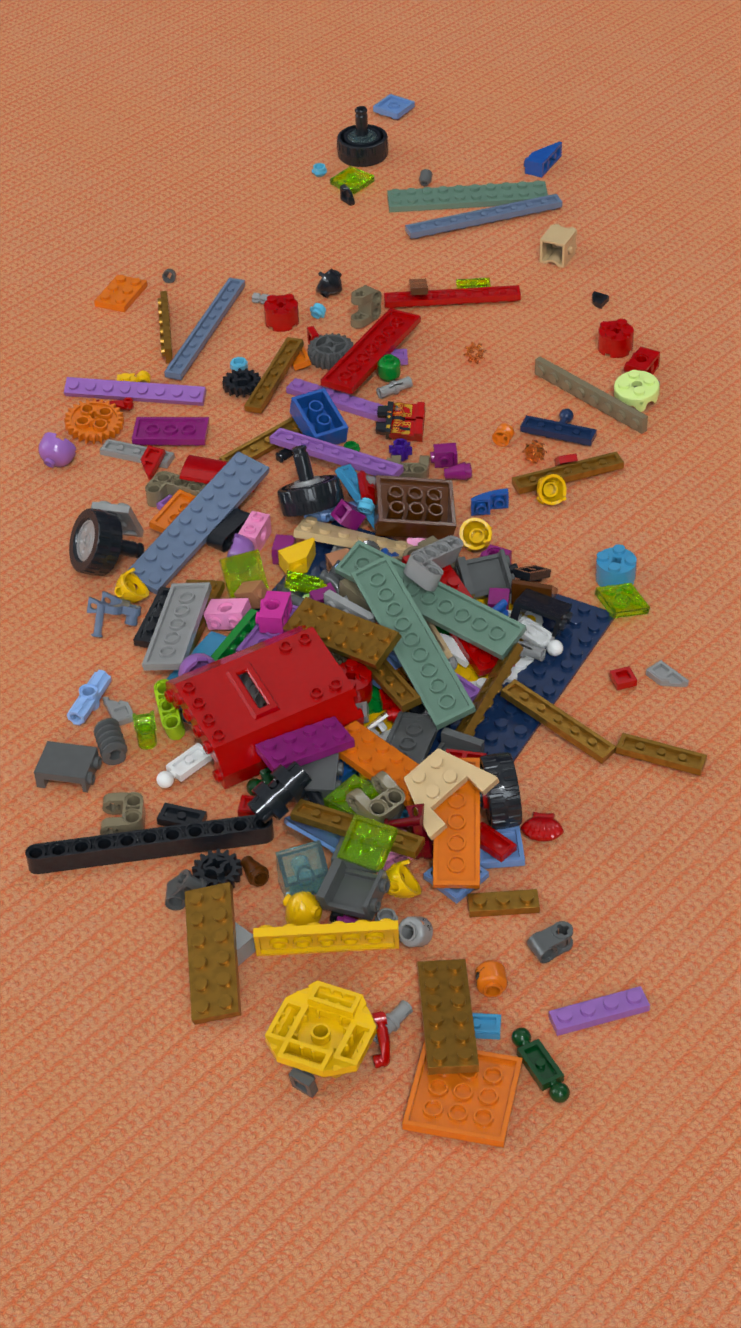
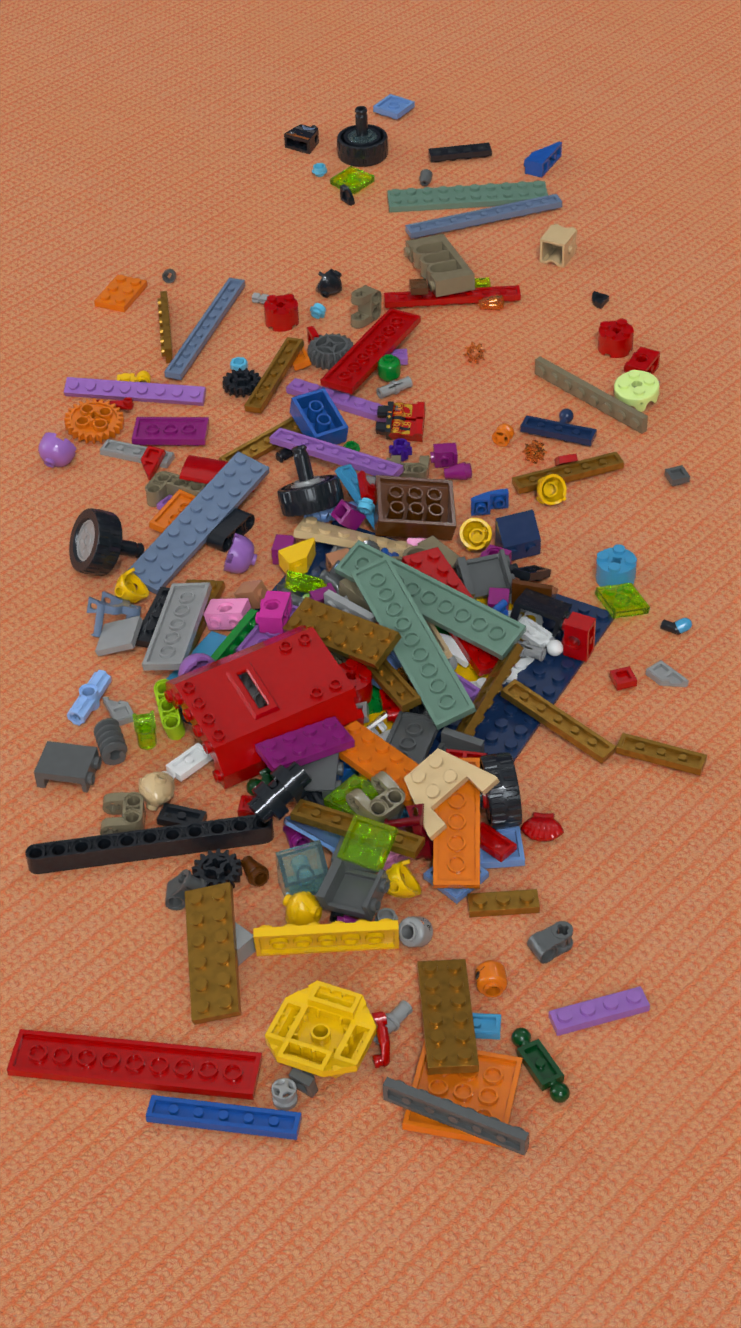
light grey plate [91,501,144,537] -> none
clear neon green plate [219,549,269,598] -> none
bright pink brick [238,511,272,556] -> none
light grey beam [404,535,463,591] -> none
none -> red plate [7,1029,263,1100]
none -> light grey tile [95,616,143,656]
none -> tan helmet [139,772,175,811]
none -> blue plate [146,1095,302,1140]
none -> light grey wheel [271,1078,298,1111]
none -> magenta cone [283,824,310,852]
none -> black torso [284,124,319,154]
none -> dark grey plate [383,1077,529,1156]
none -> dark tan fence [404,234,475,297]
none -> black plate [428,142,492,162]
none -> clear orange cone [479,294,504,311]
none -> dark blue slope [495,510,541,561]
none -> red brick [561,611,596,662]
none -> arm [660,618,692,635]
none -> dark grey plate [664,465,690,486]

